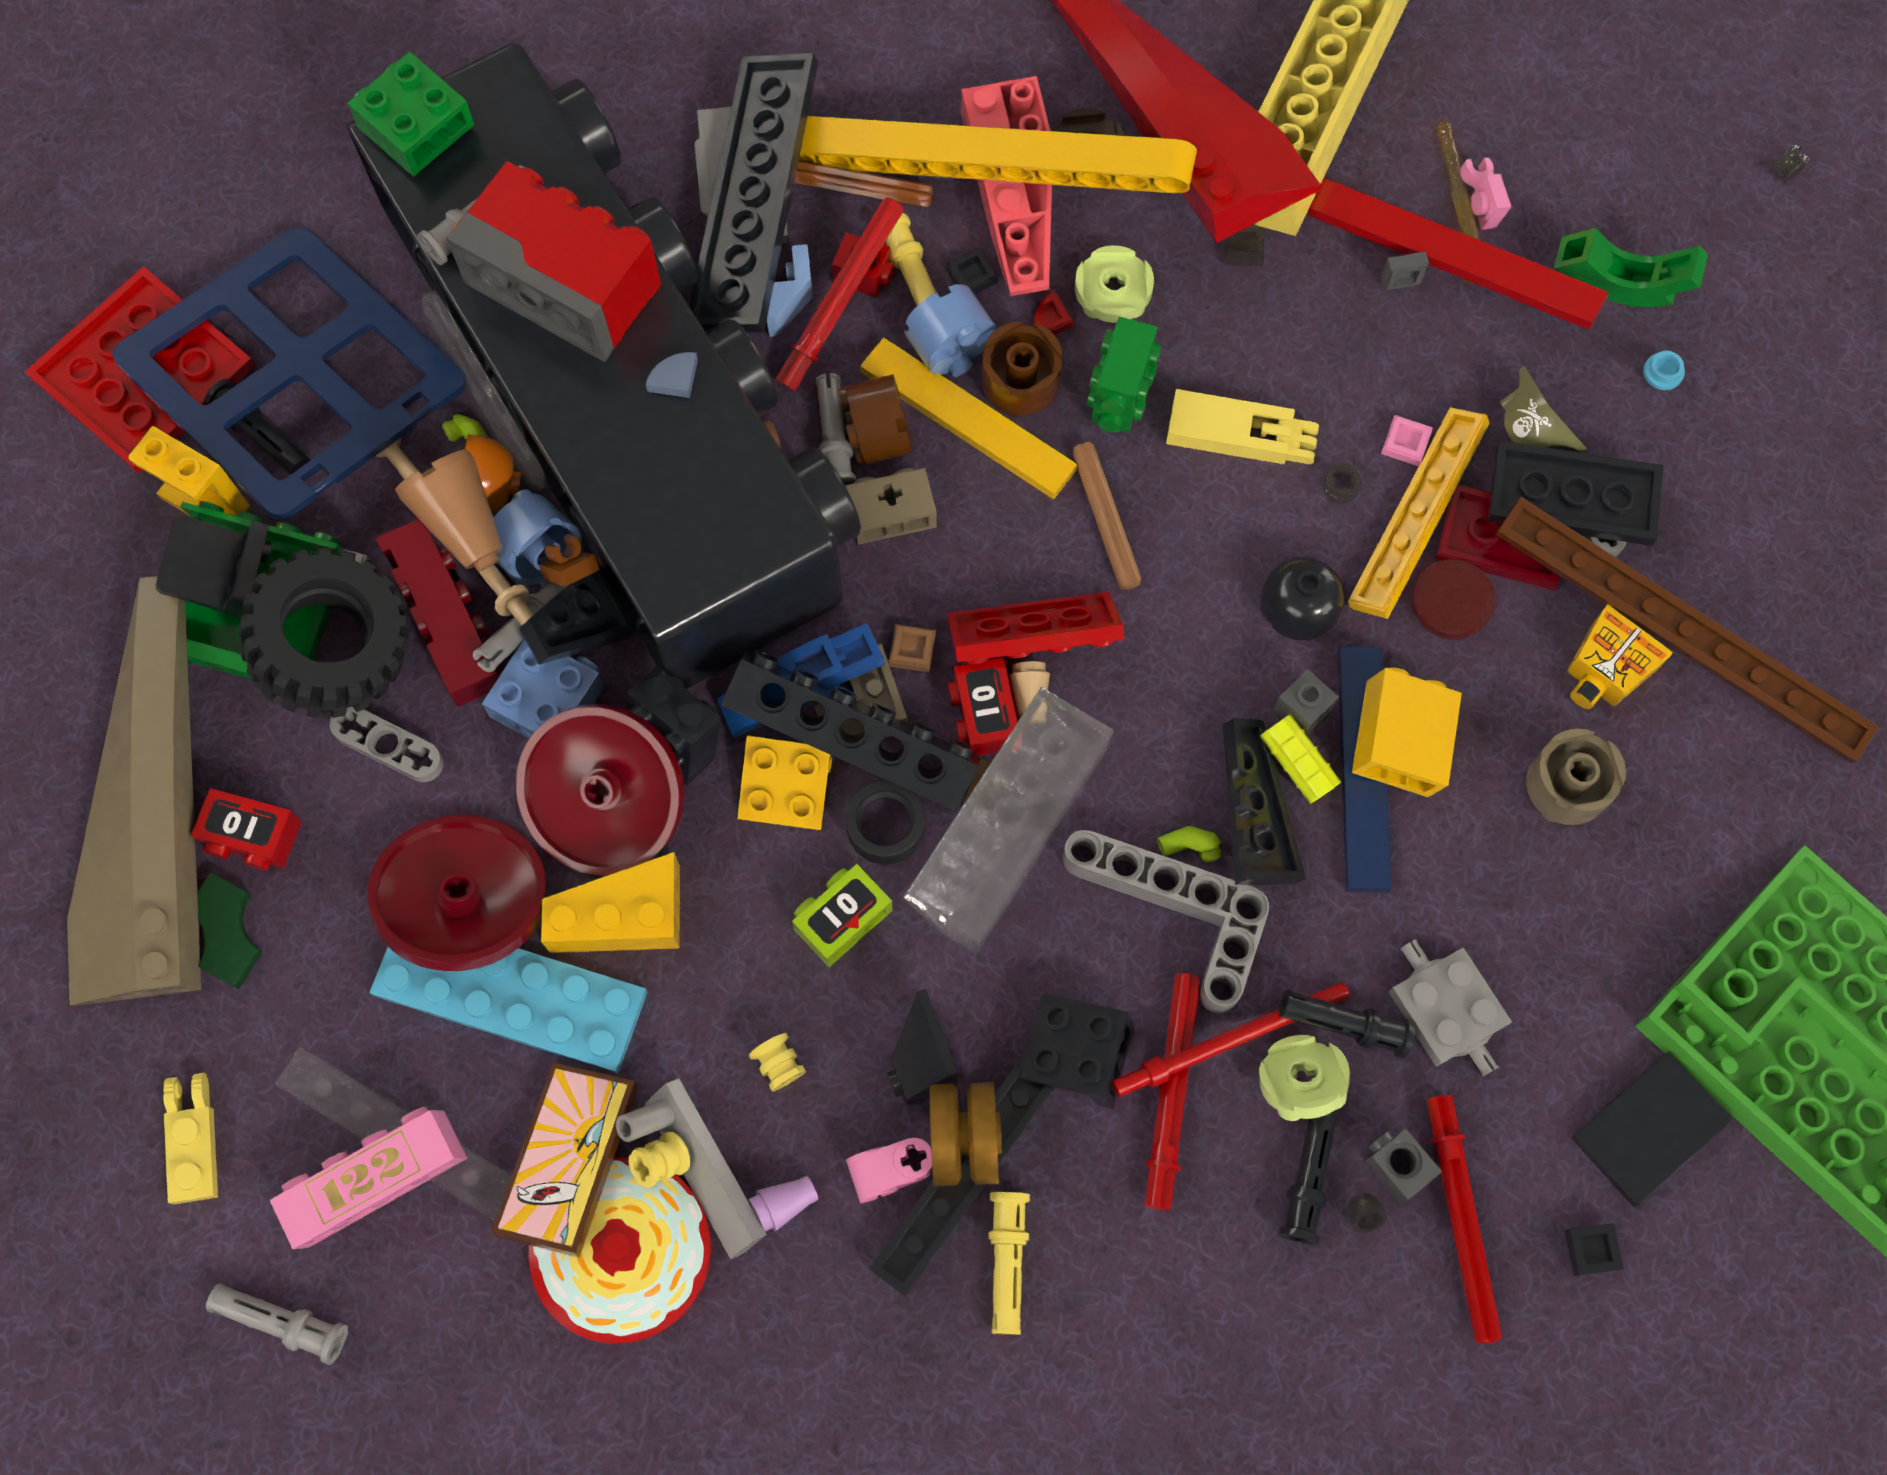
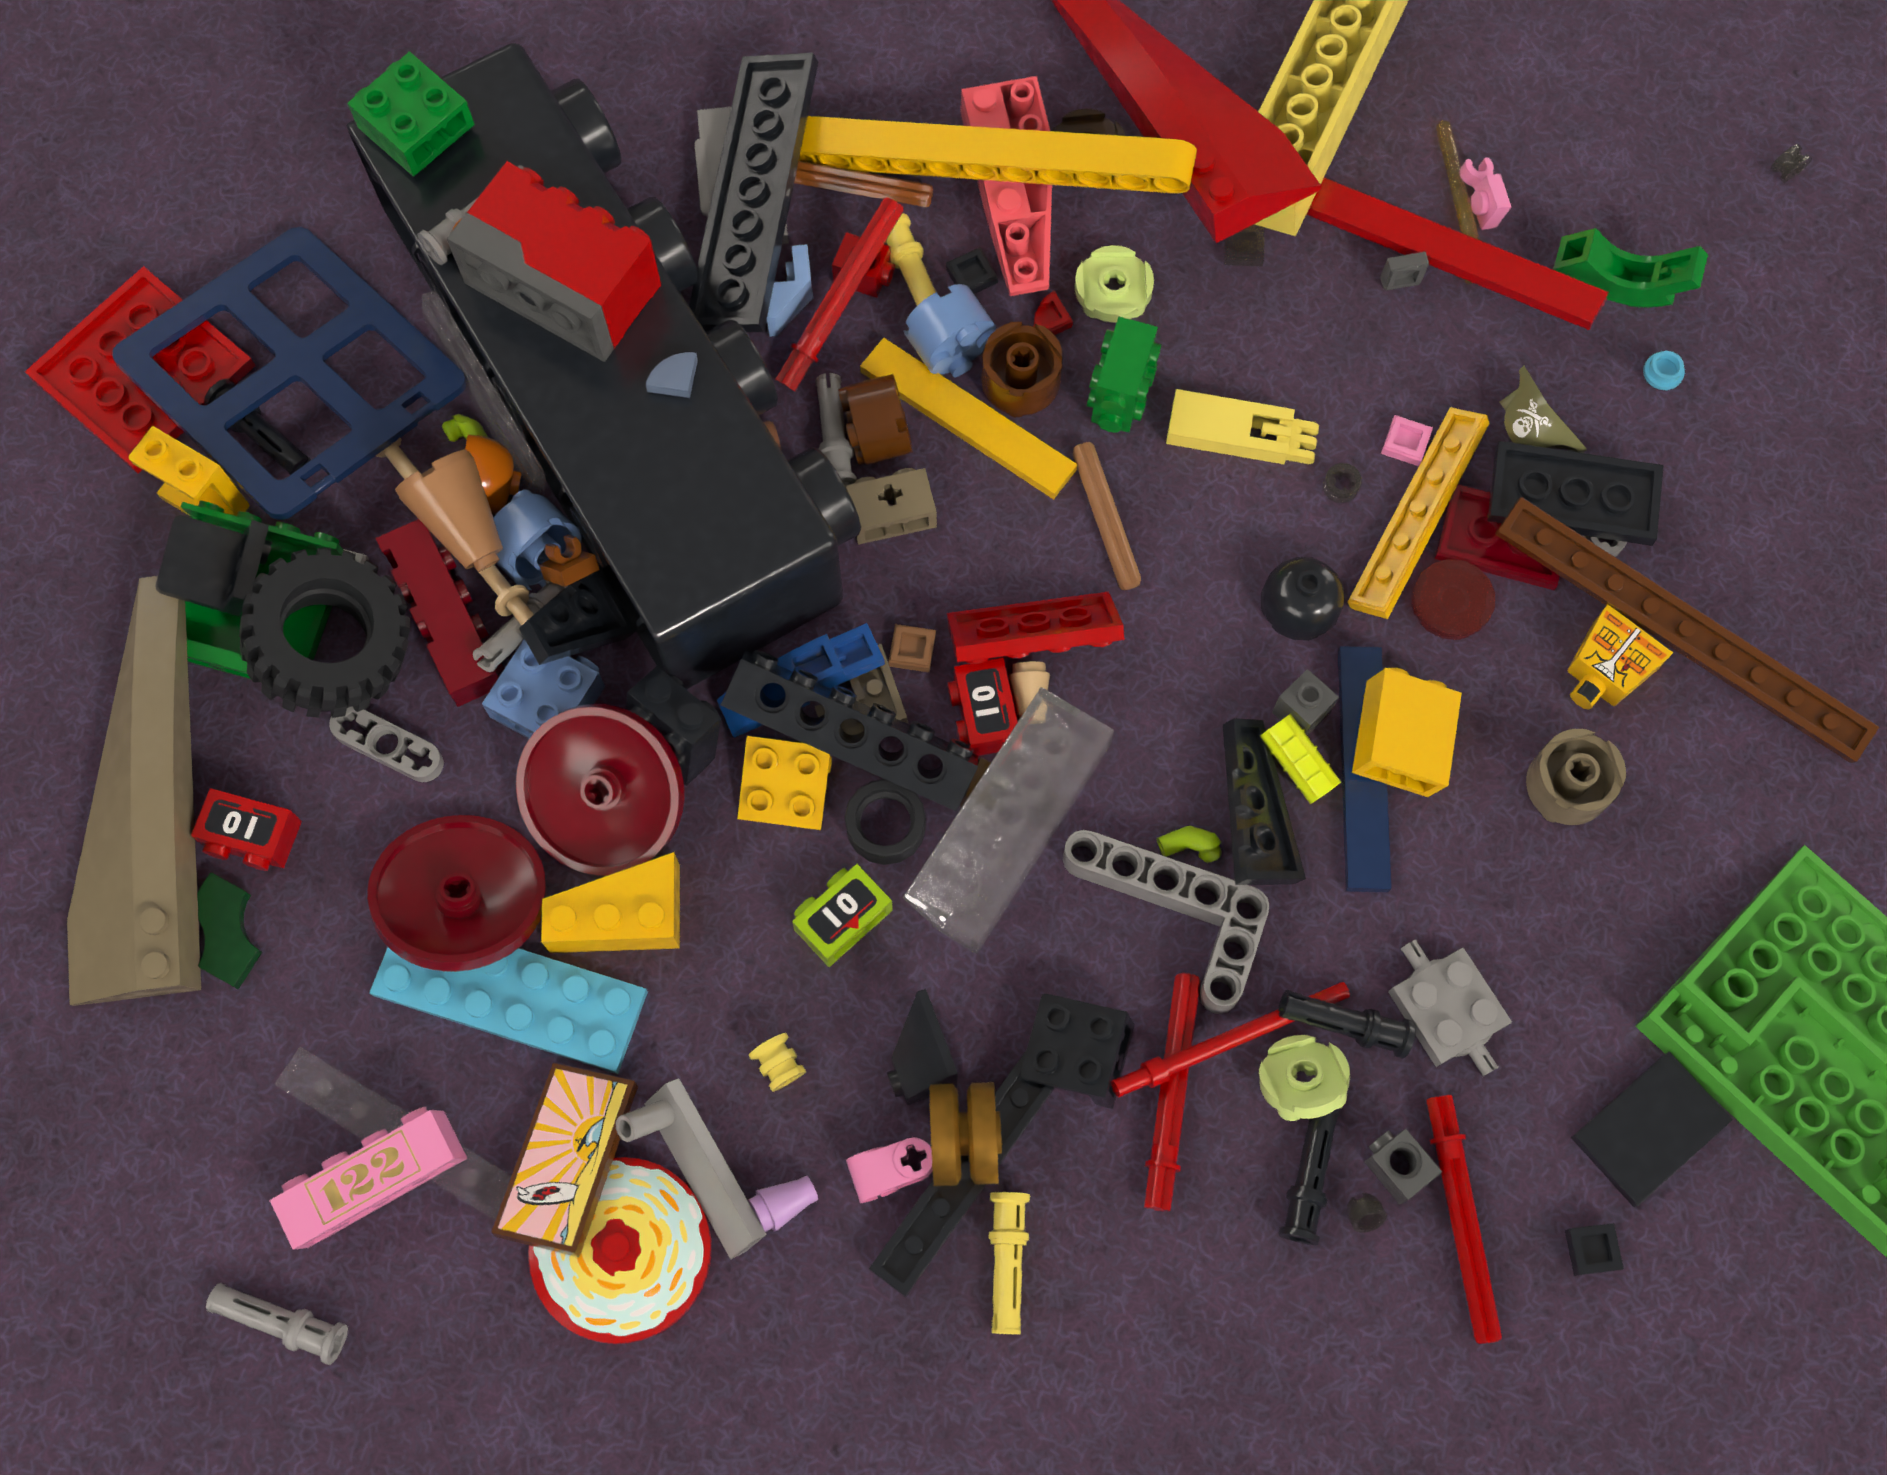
light yellow hinge [163,1073,218,1205] -> none
light yellow bush [629,1131,690,1188] -> none

